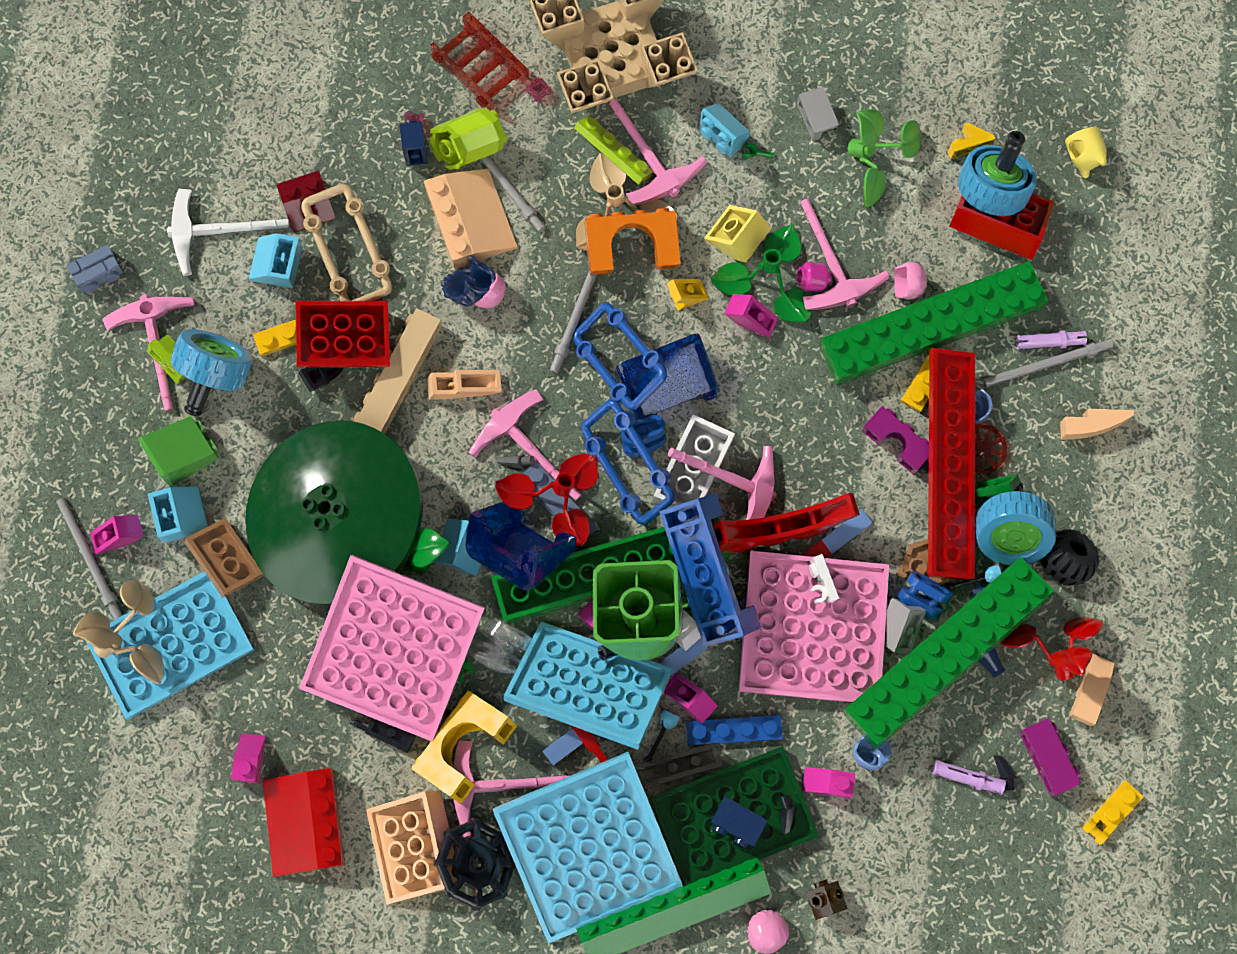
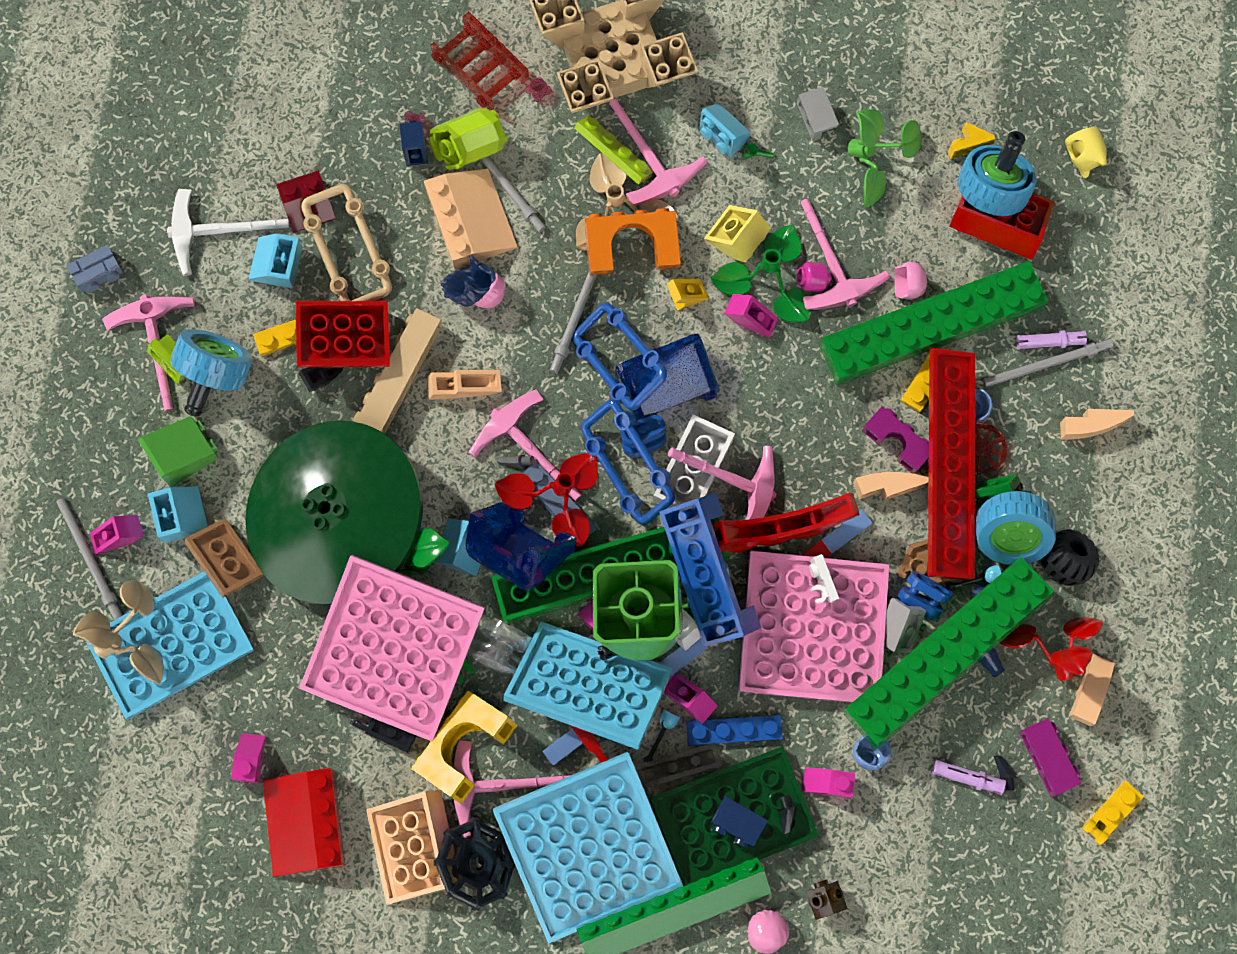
none -> light nougat slope [853,472,929,501]

